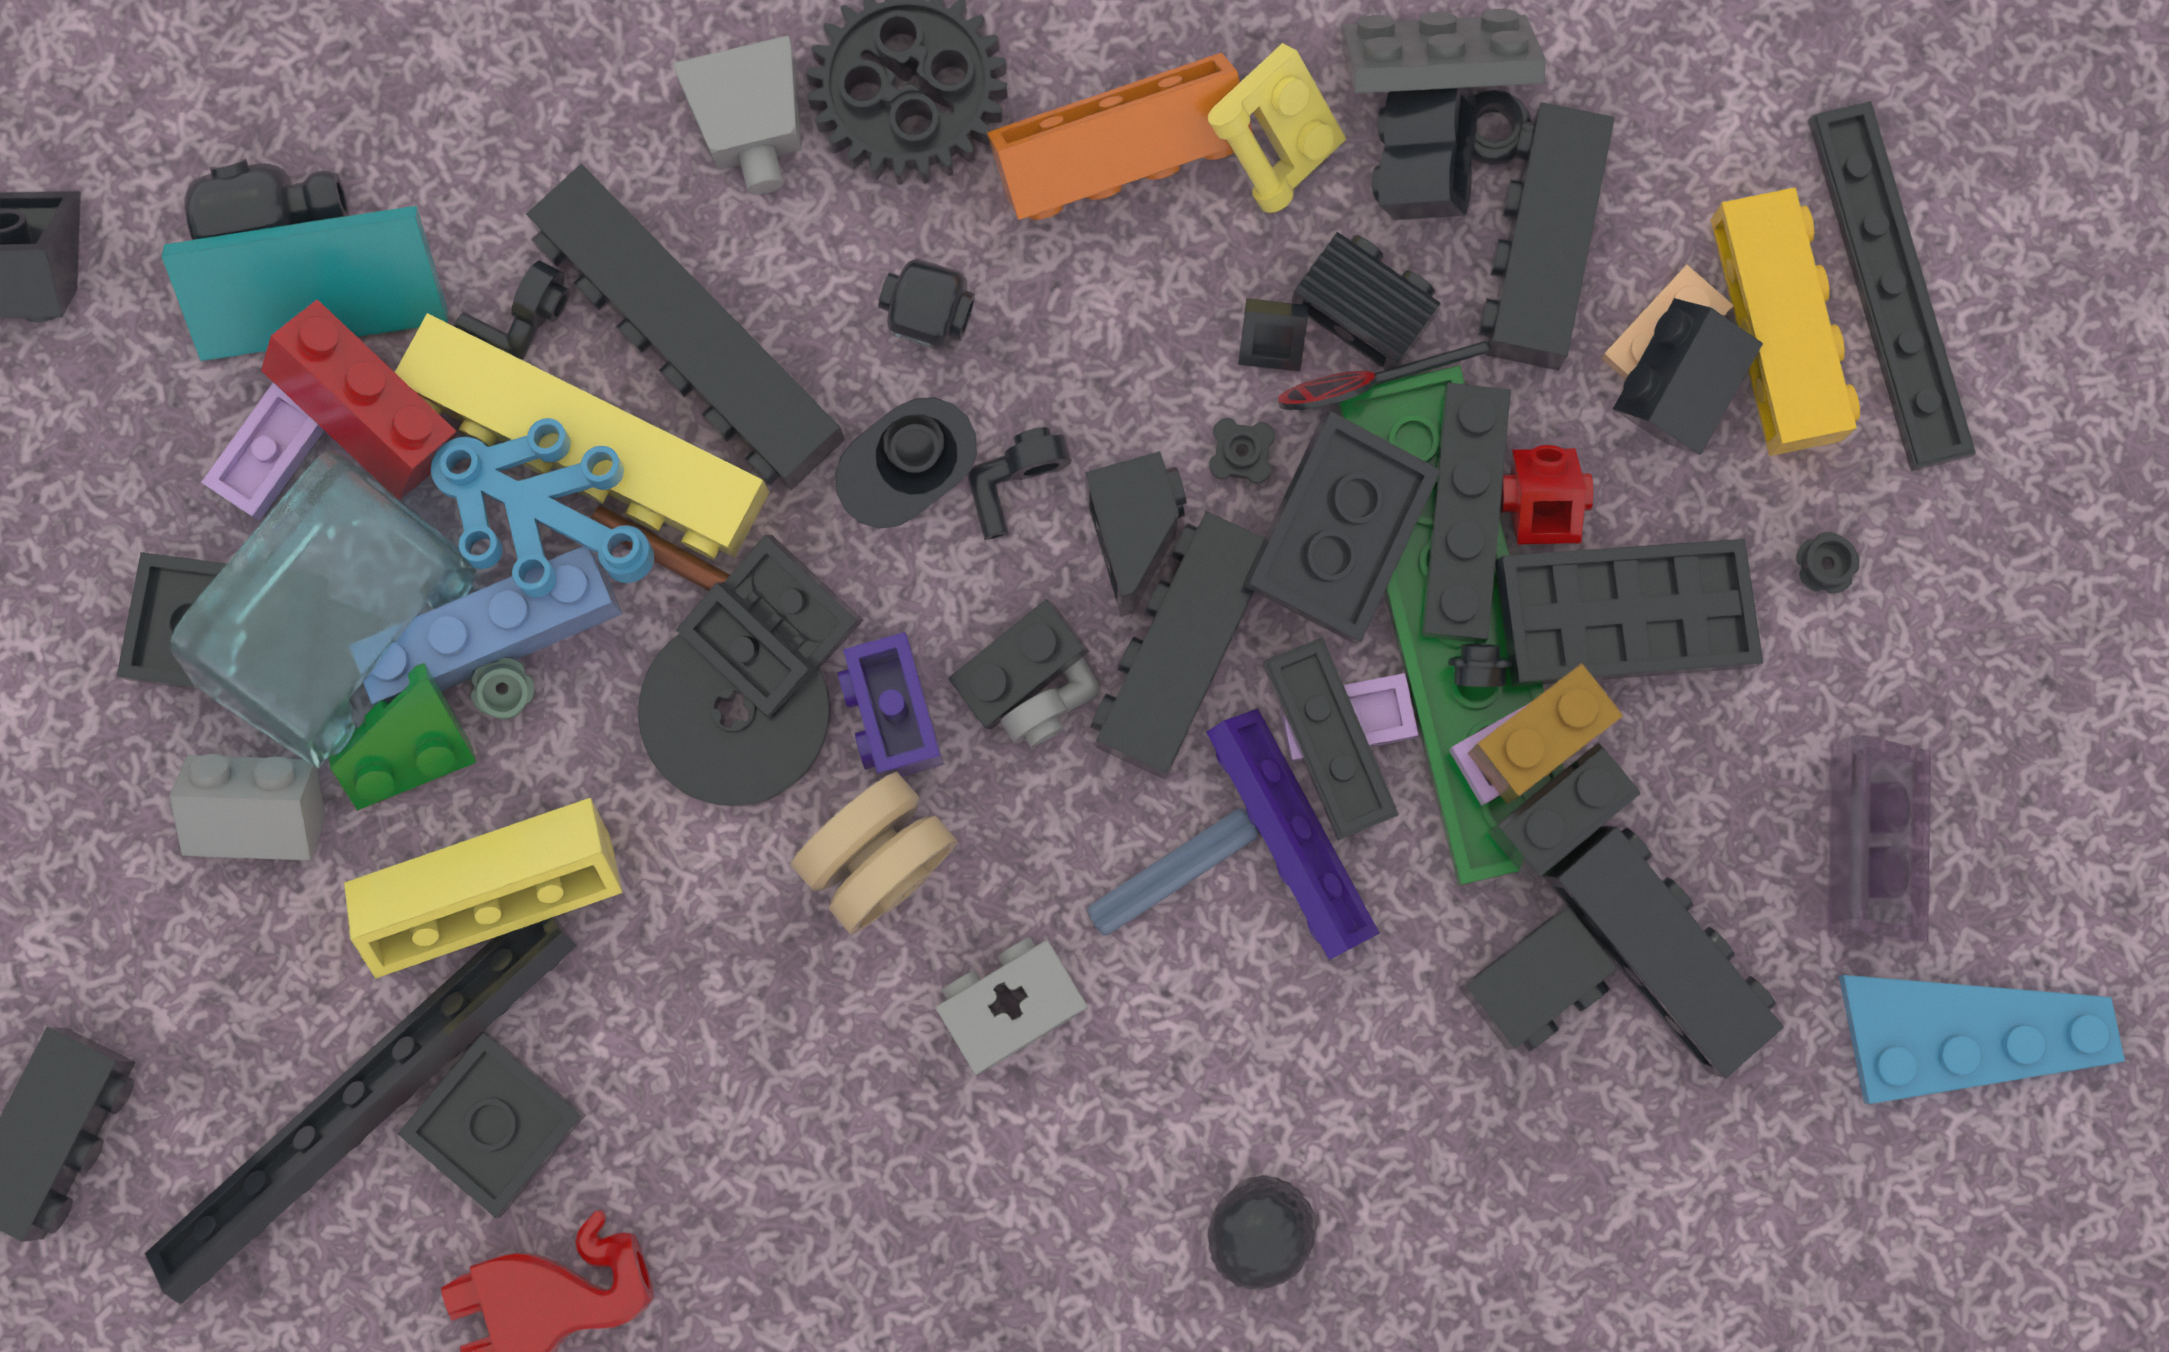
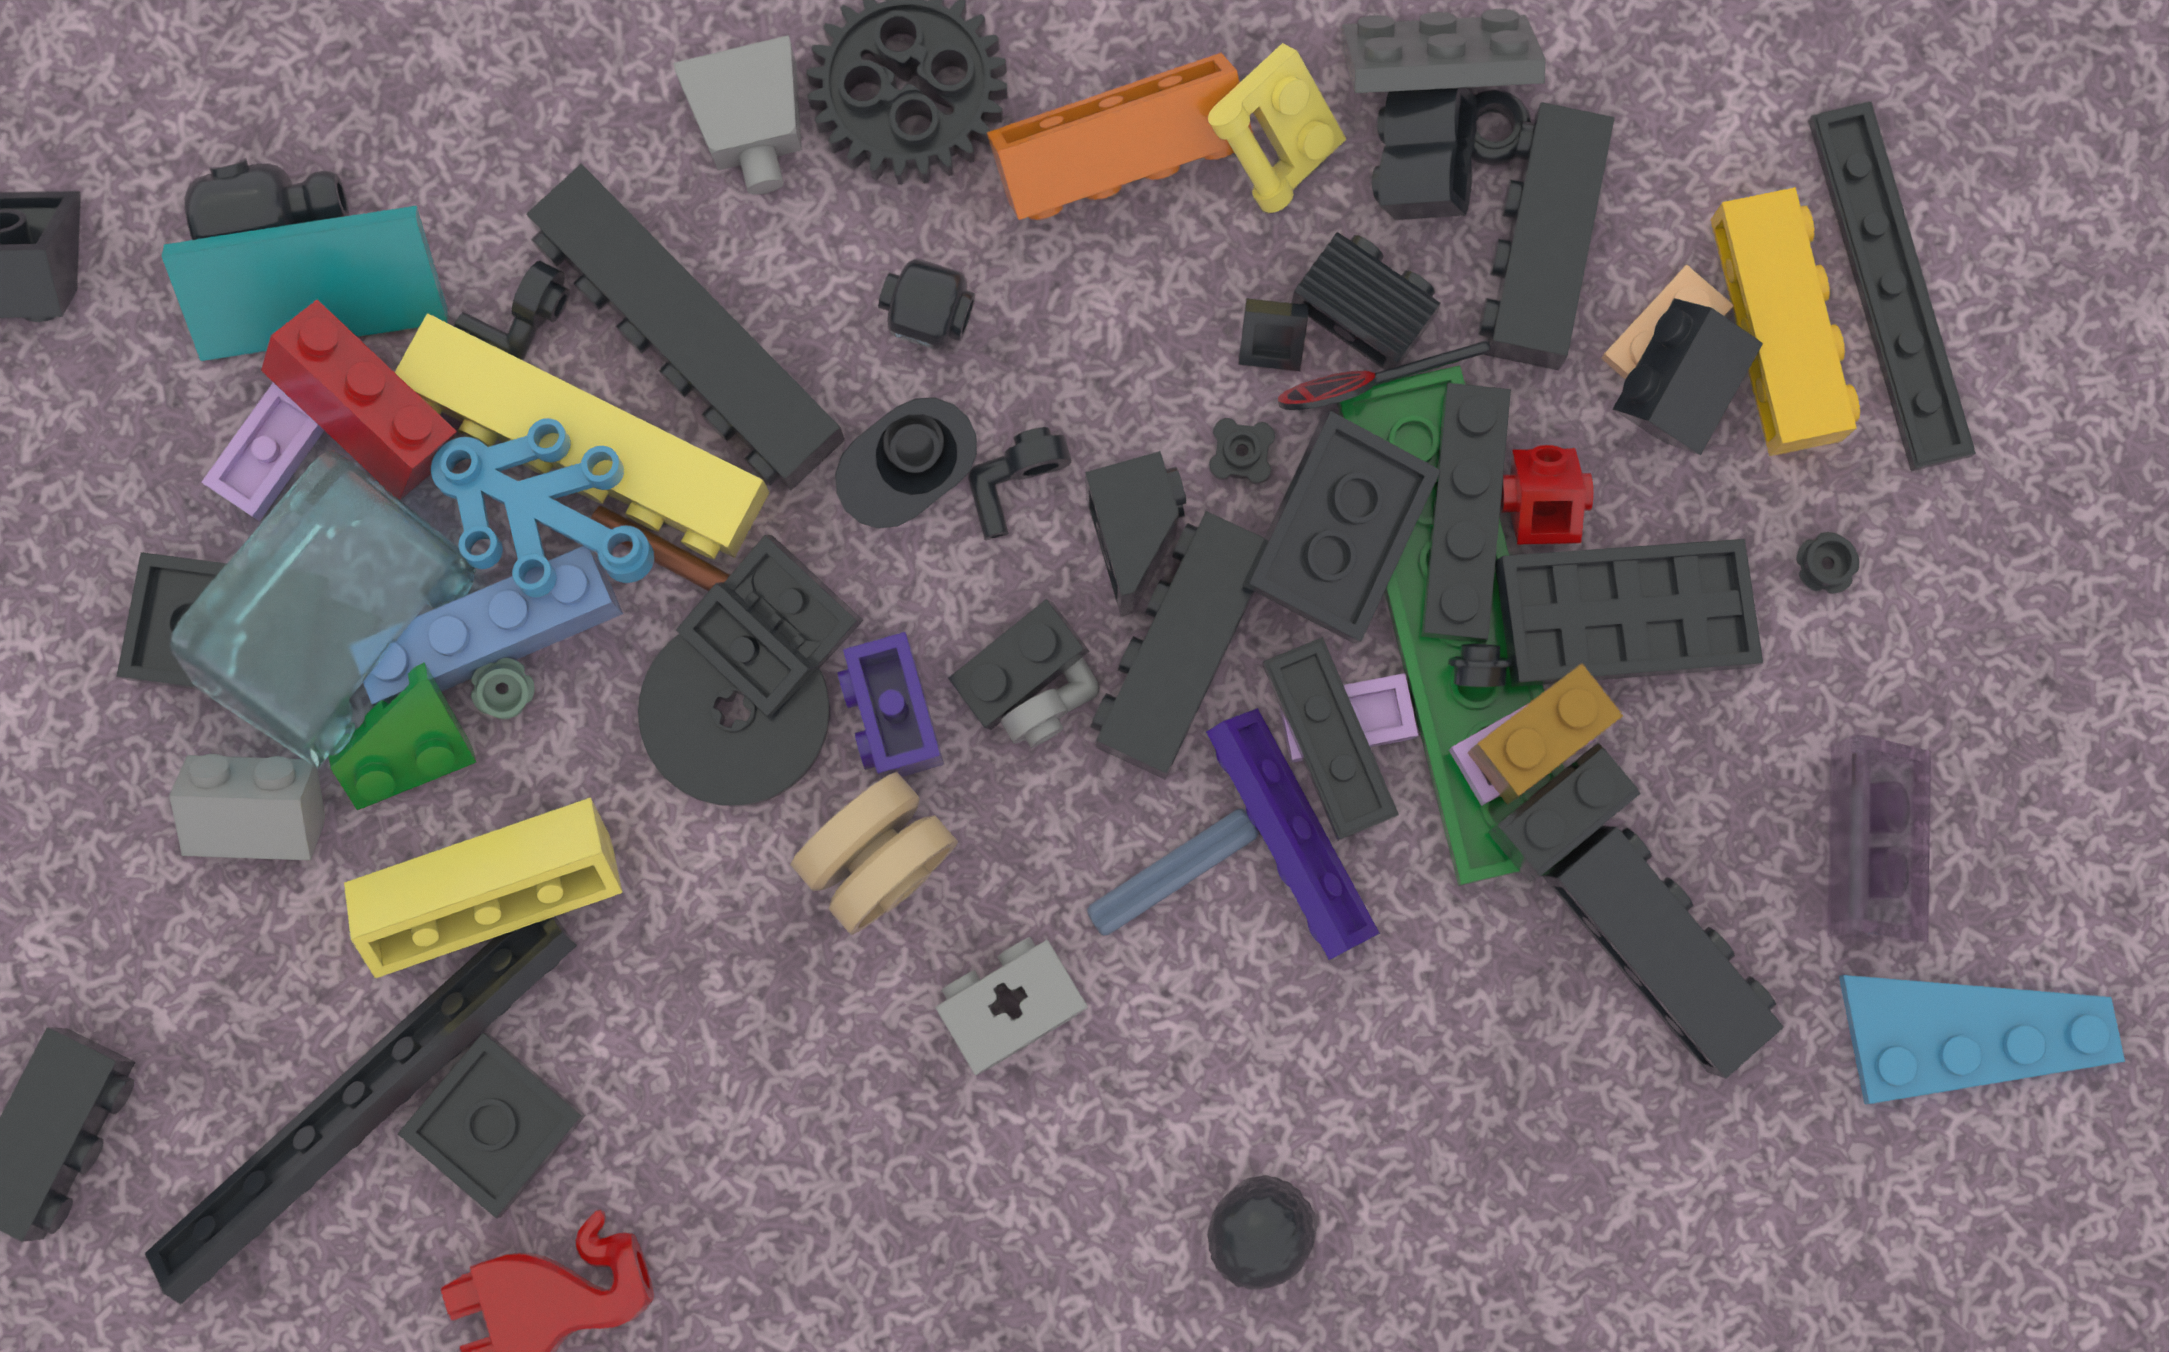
black brick [1459,906,1618,1052] -> none

